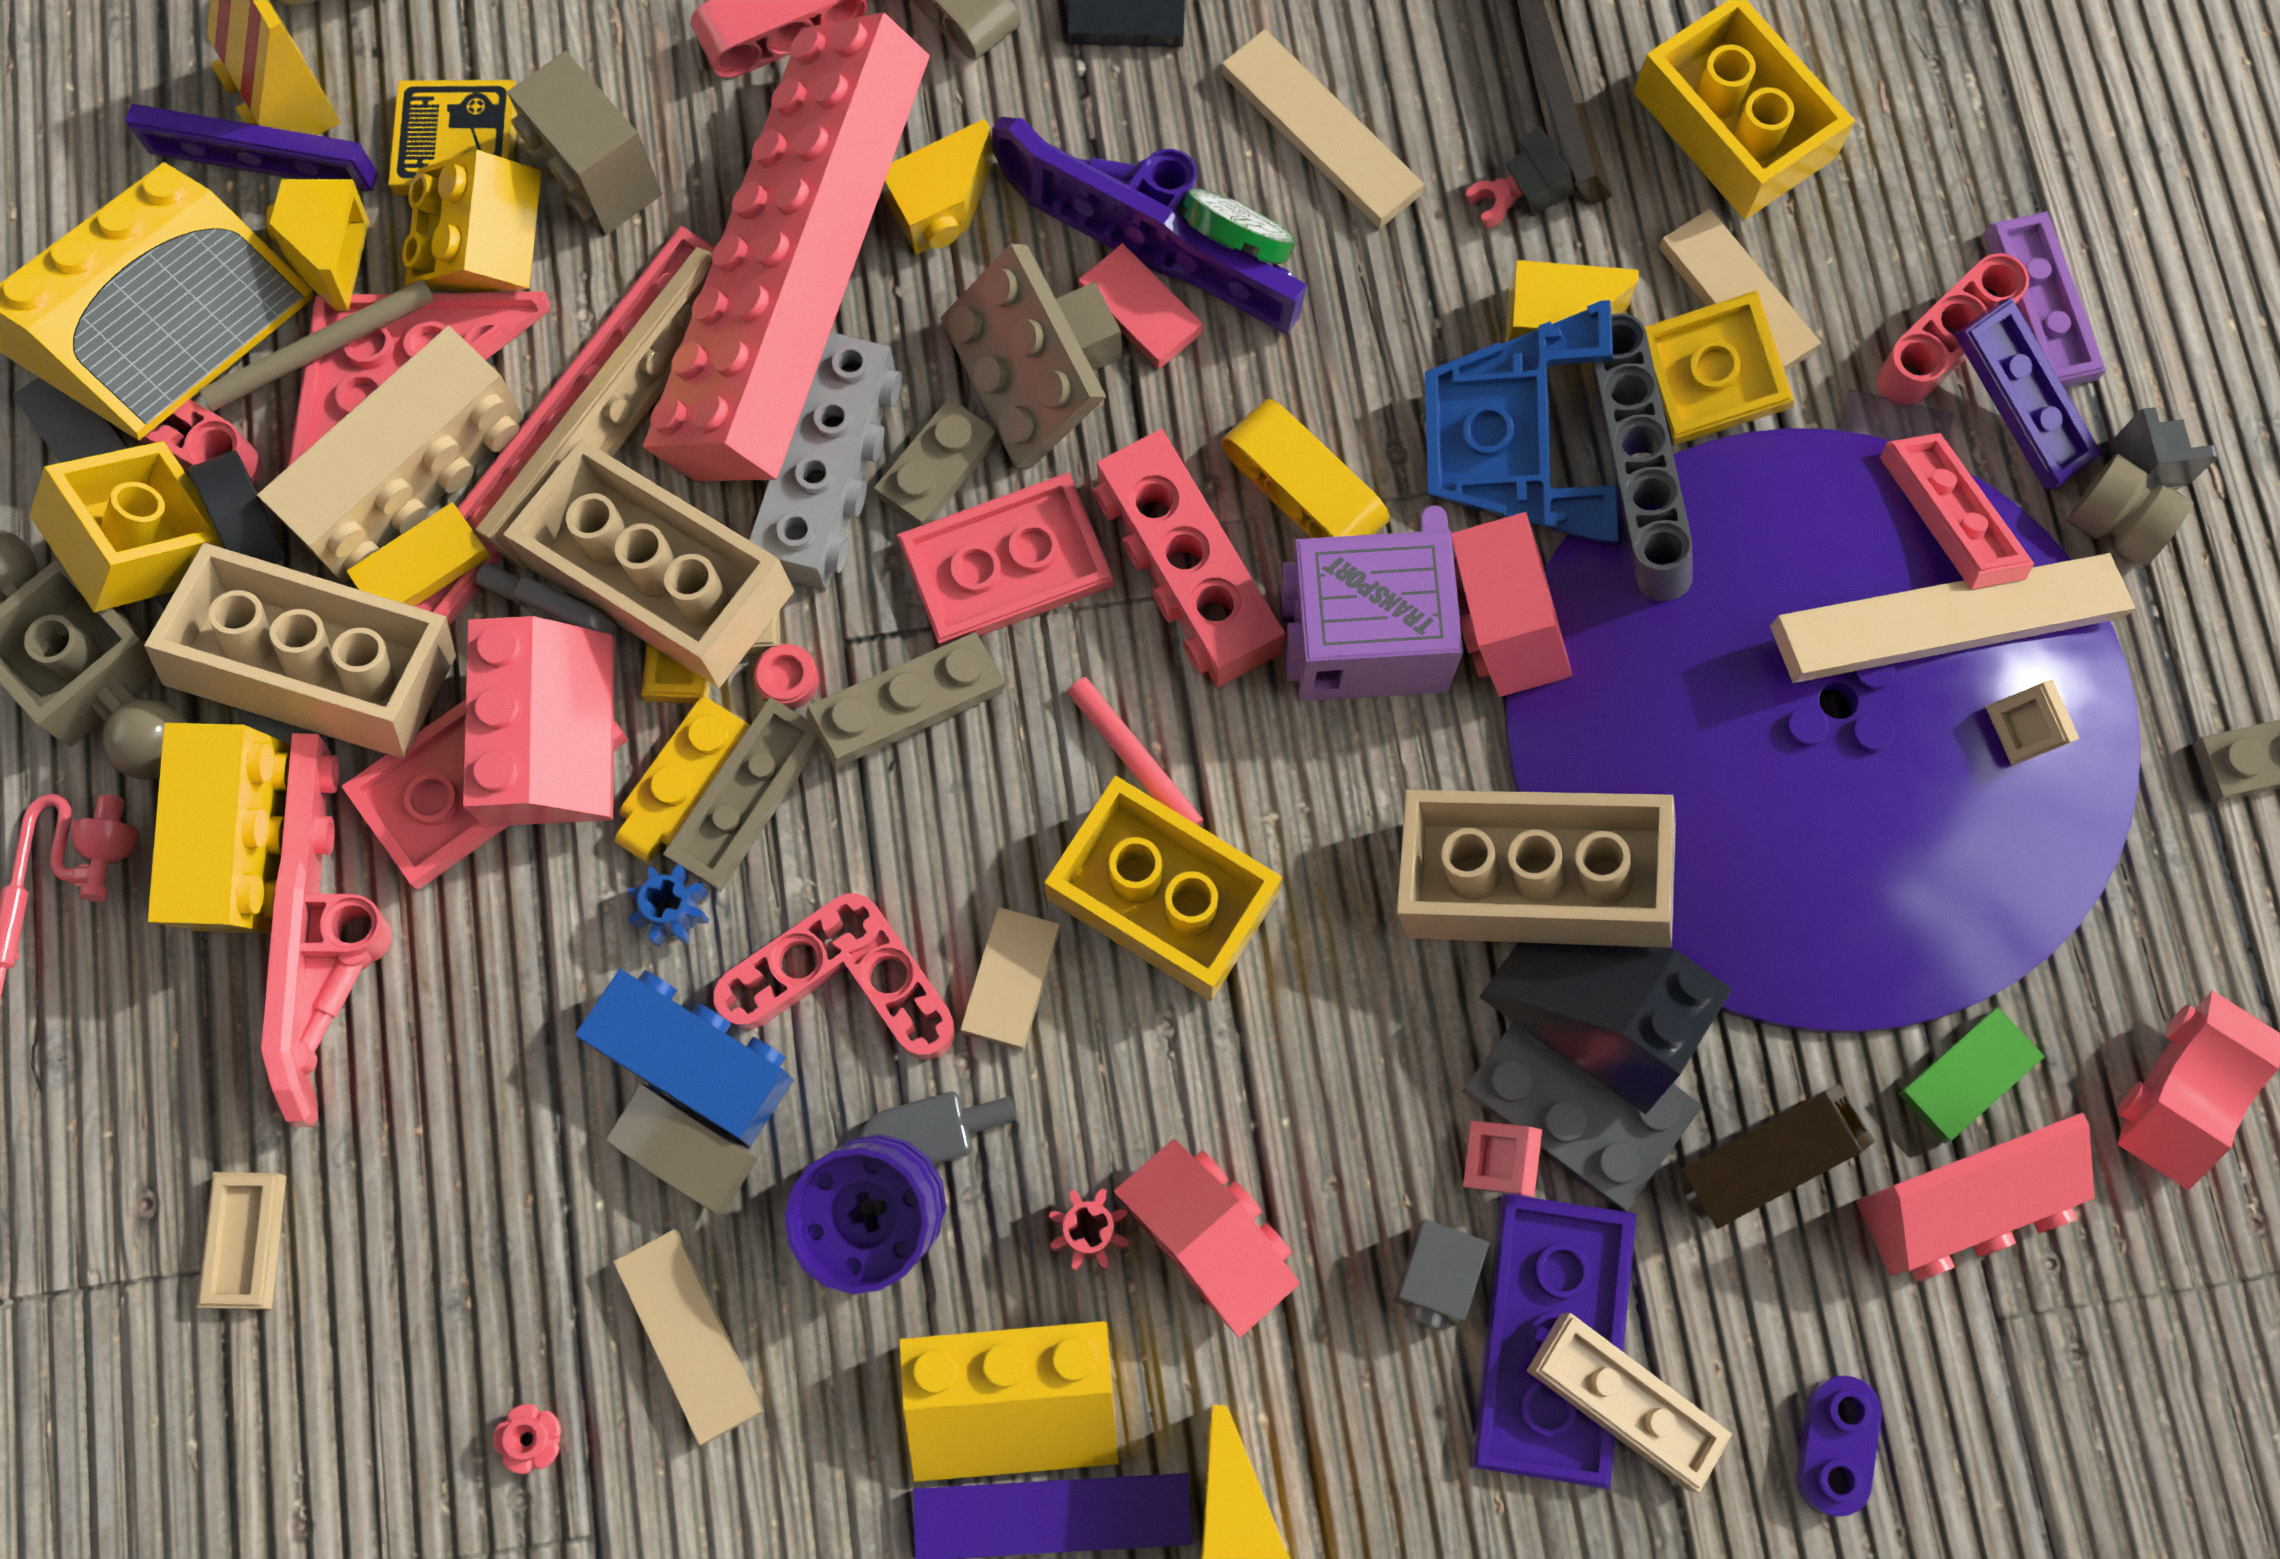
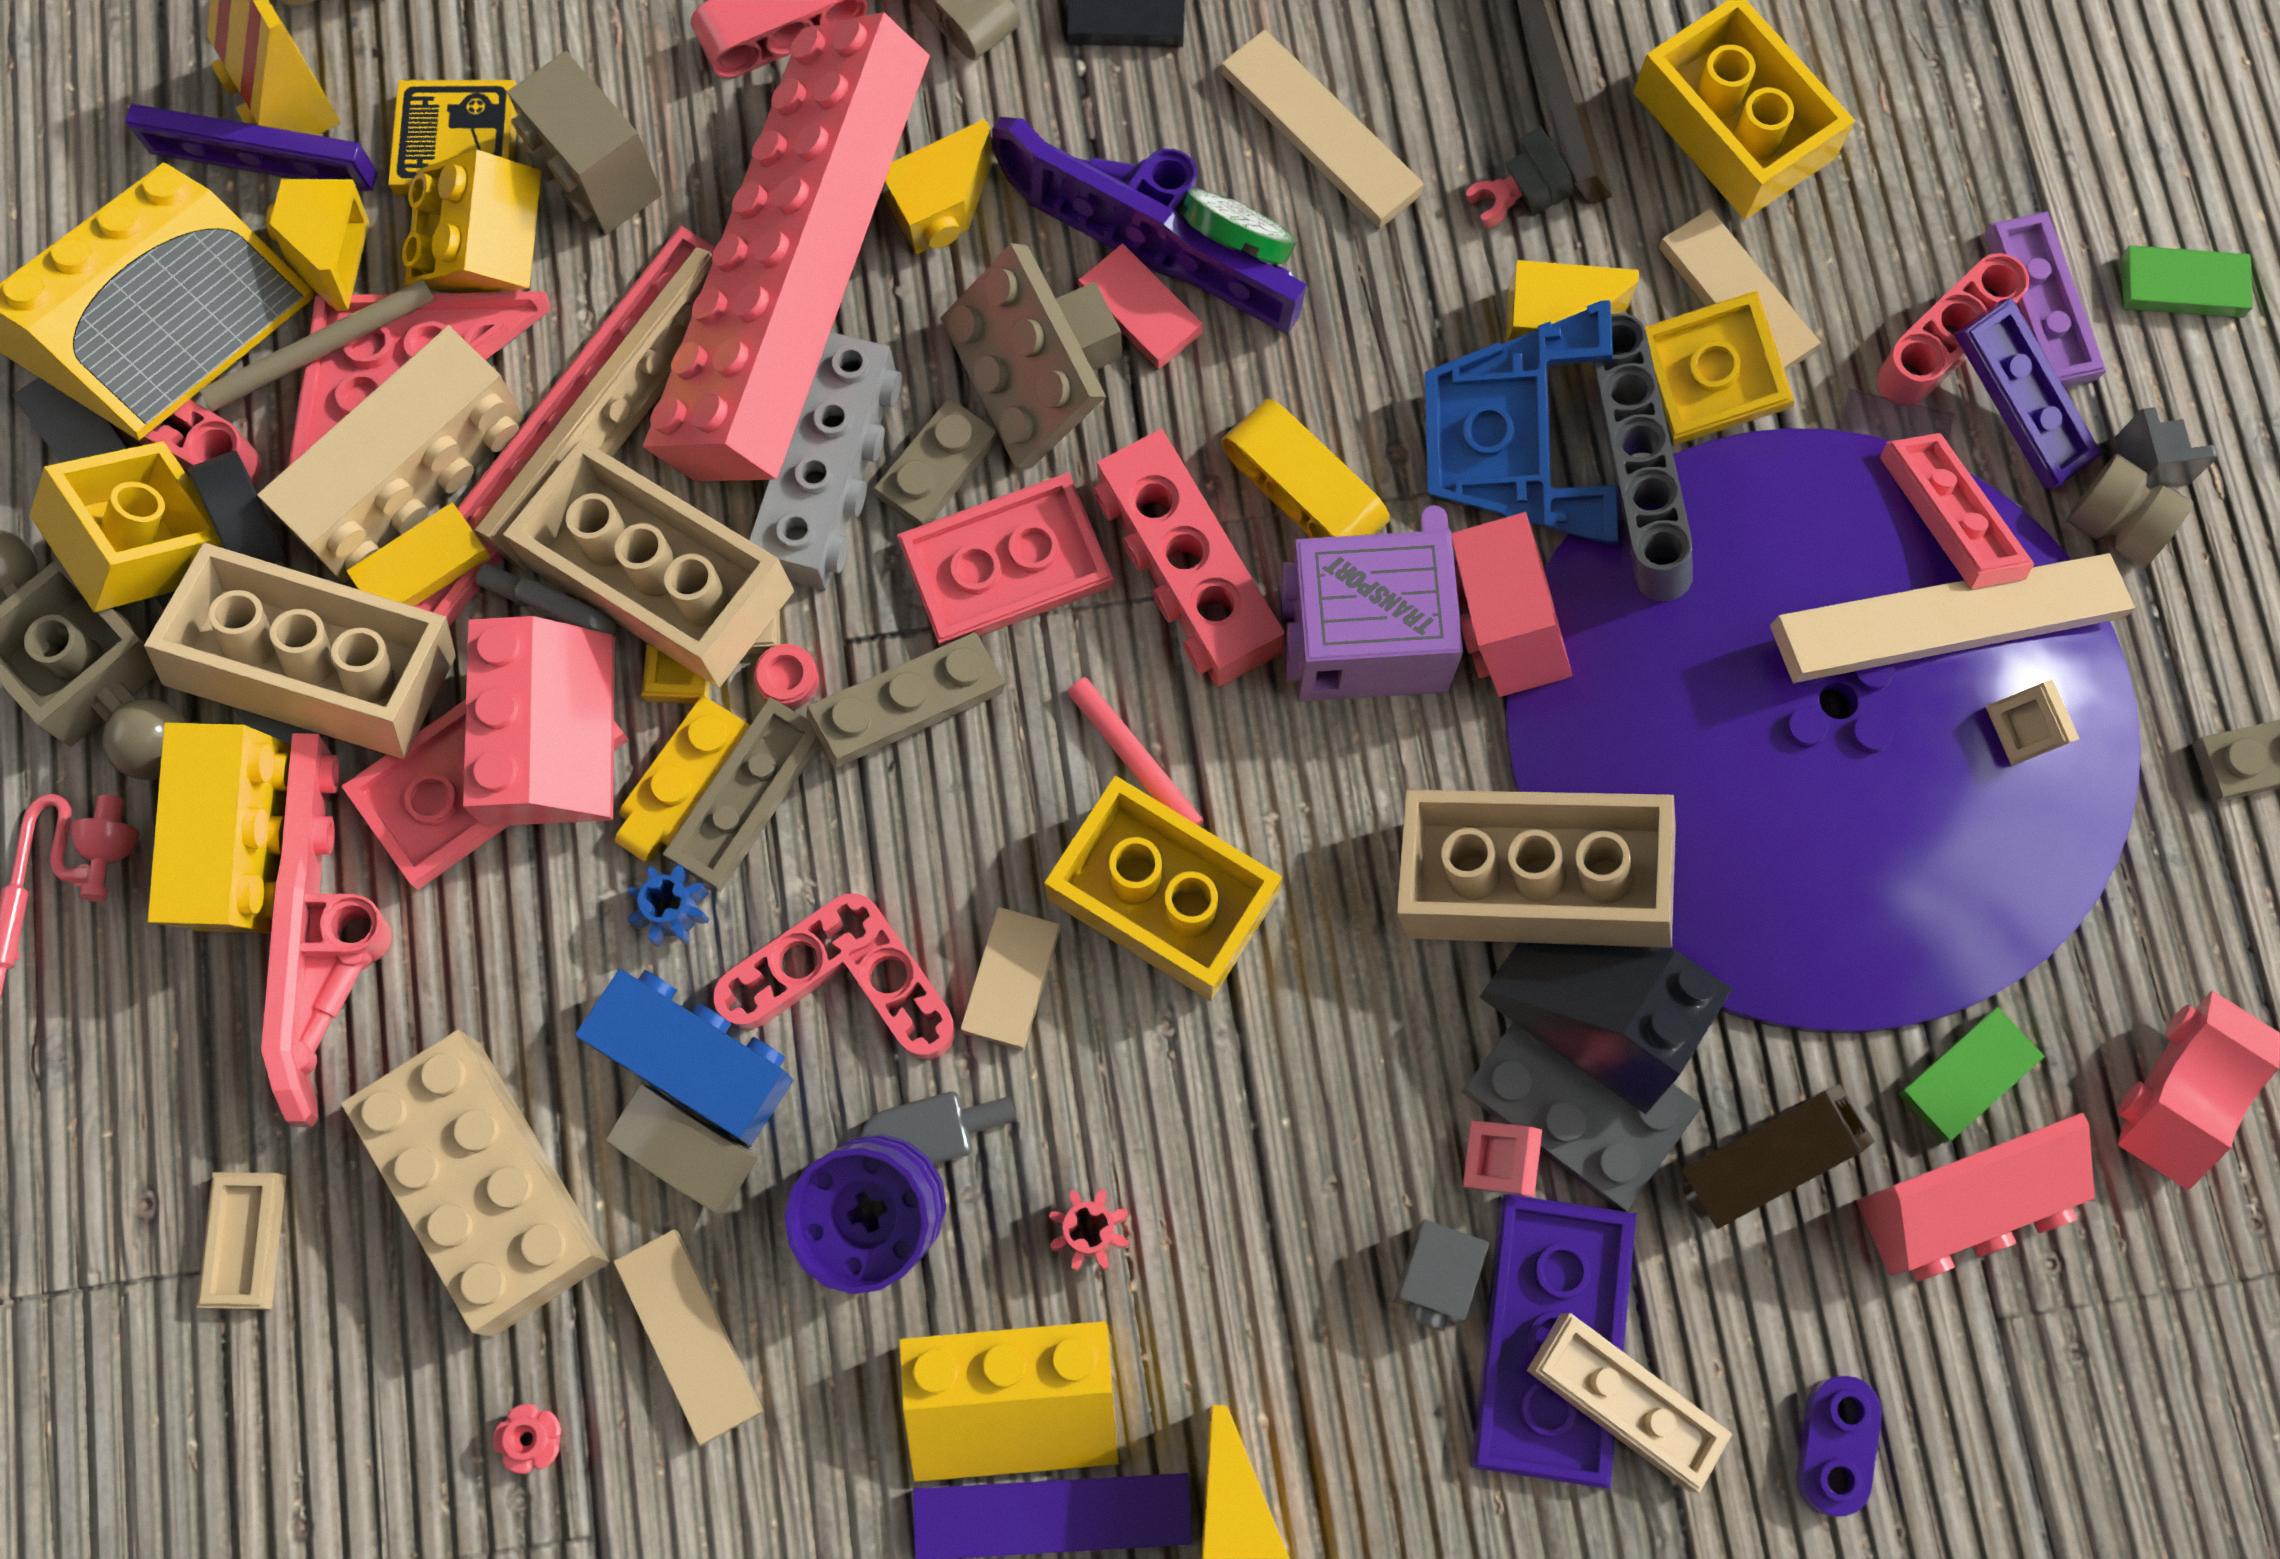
coral brick [1113,1138,1300,1338] -> none
none -> tan brick [341,1029,610,1337]
none -> bright green tile [2122,245,2253,318]

